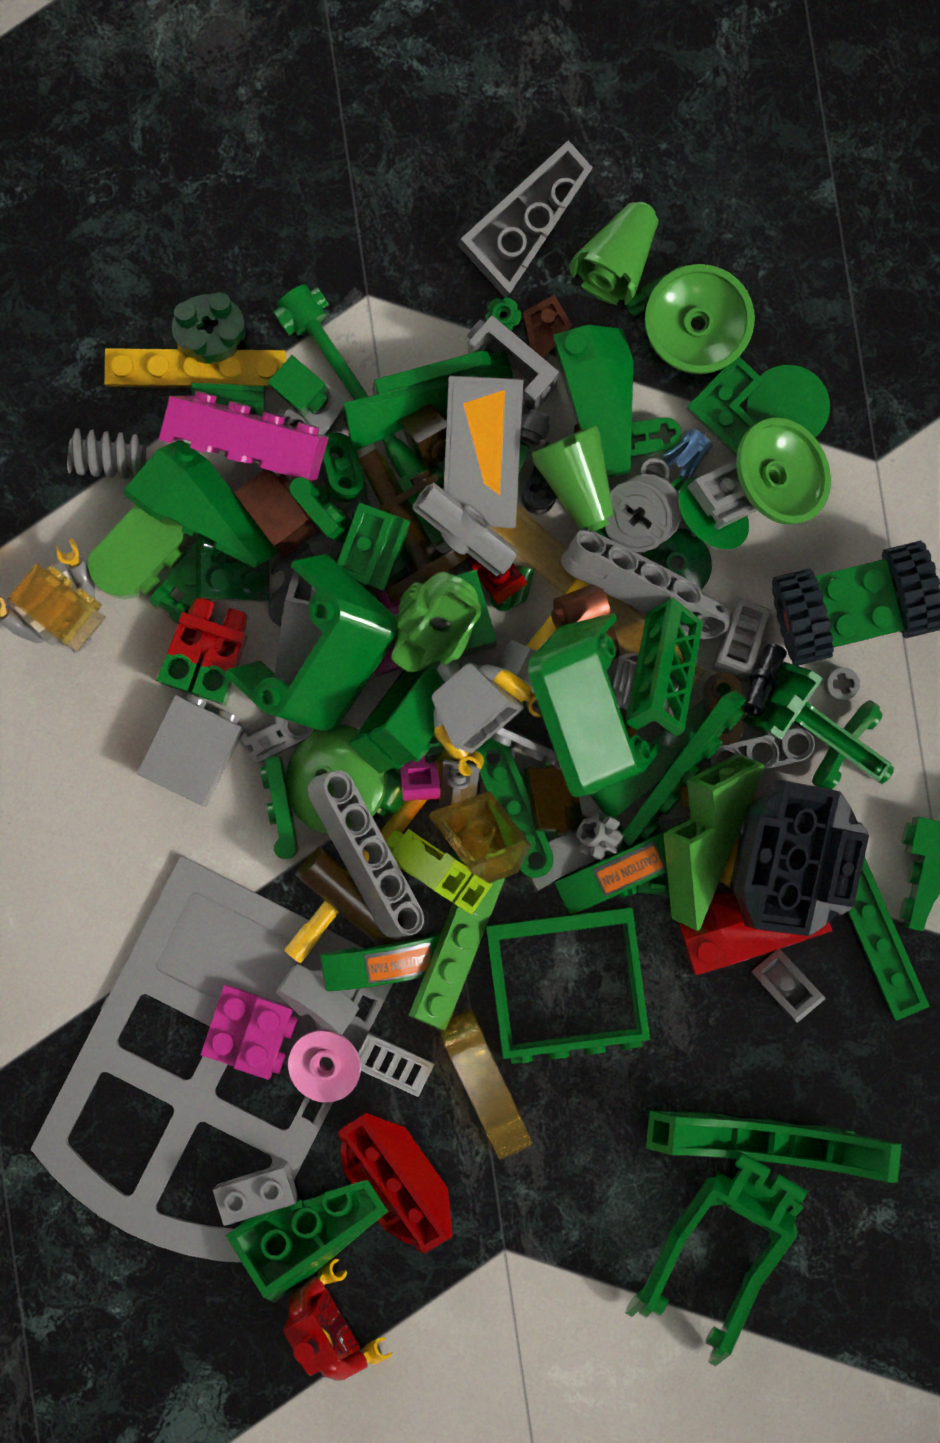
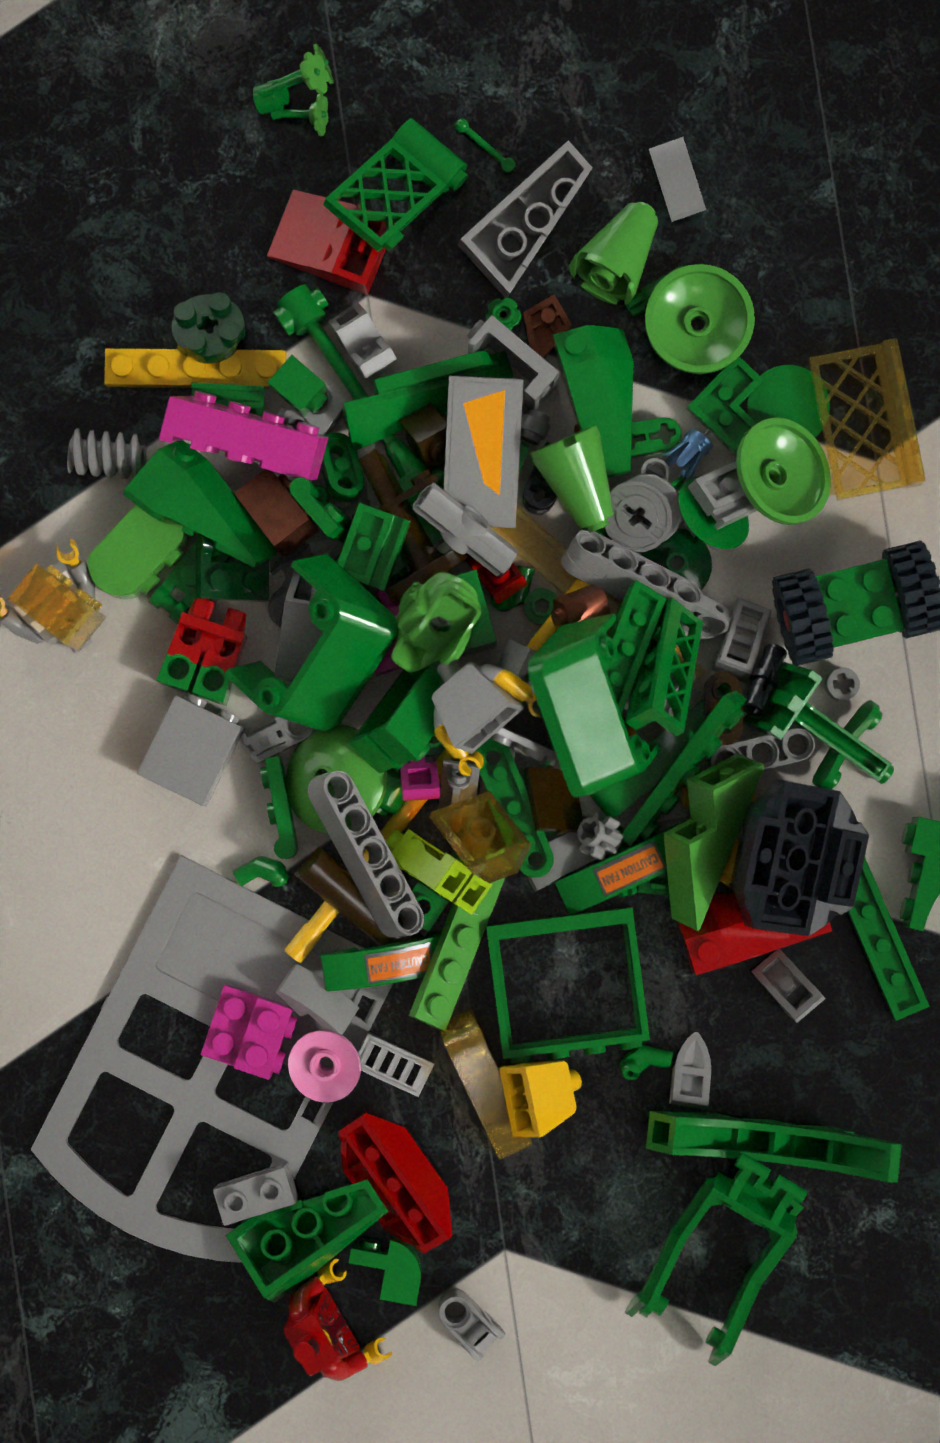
none -> green arm [233,856,289,887]
none -> plant [253,43,334,136]
none -> red slope [267,190,386,296]
none -> green piece [323,118,468,252]
none -> light grey brick [328,303,397,379]
none -> green brick [348,1235,422,1306]
none -> green plate [399,881,449,932]
none -> light grey piece [438,1289,506,1361]
none -> green hinge [455,118,515,173]
none -> yellow torso [499,1061,582,1138]
none -> green plate [524,588,557,625]
none -> green plate [606,580,667,715]
none -> green arm [619,1045,673,1080]
none -> light grey slope [649,137,706,222]
none -> light grey plate [669,1032,711,1109]
none -> clear yellow fence [809,338,926,501]

